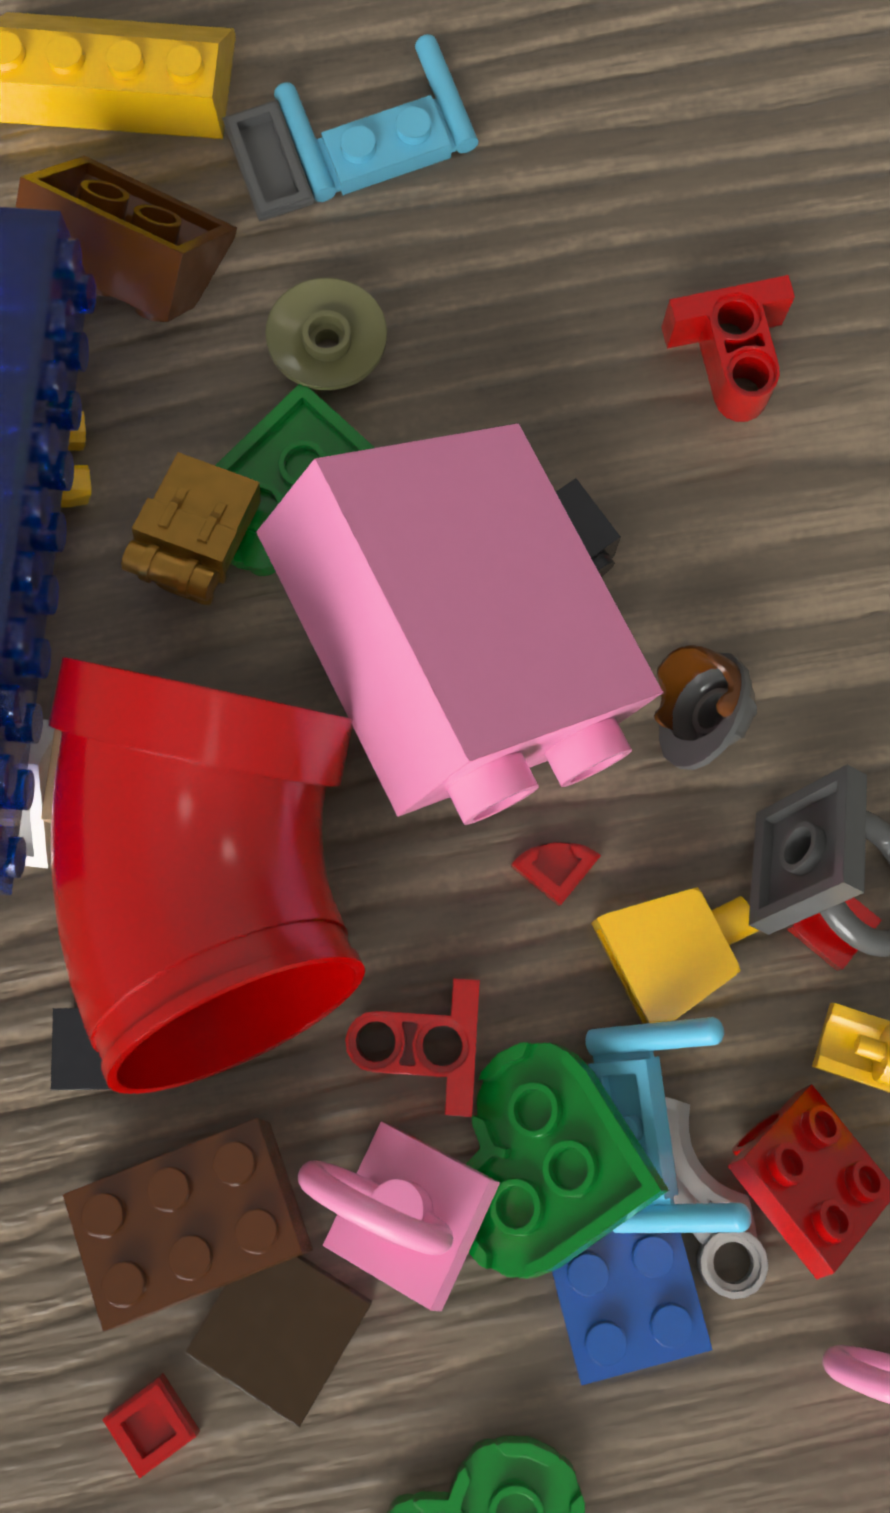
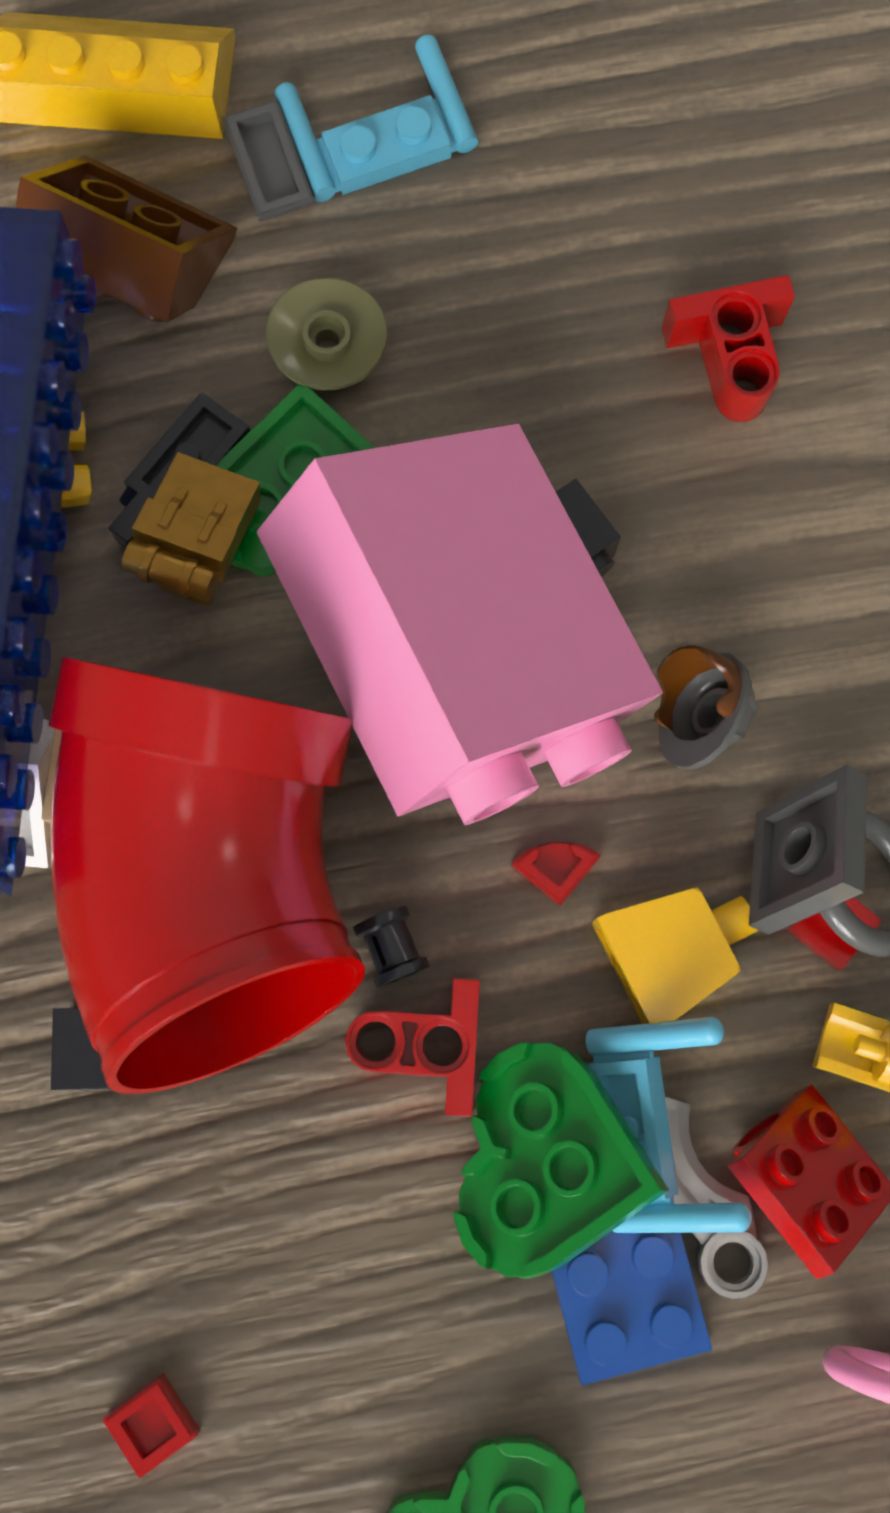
reddish brown brick [62,1118,313,1332] -> none
dark brown tile [185,1255,372,1428] -> none
bright pink tile [298,1122,500,1311] -> none
none -> black hinge [108,392,251,548]
none -> black bush [353,906,430,988]

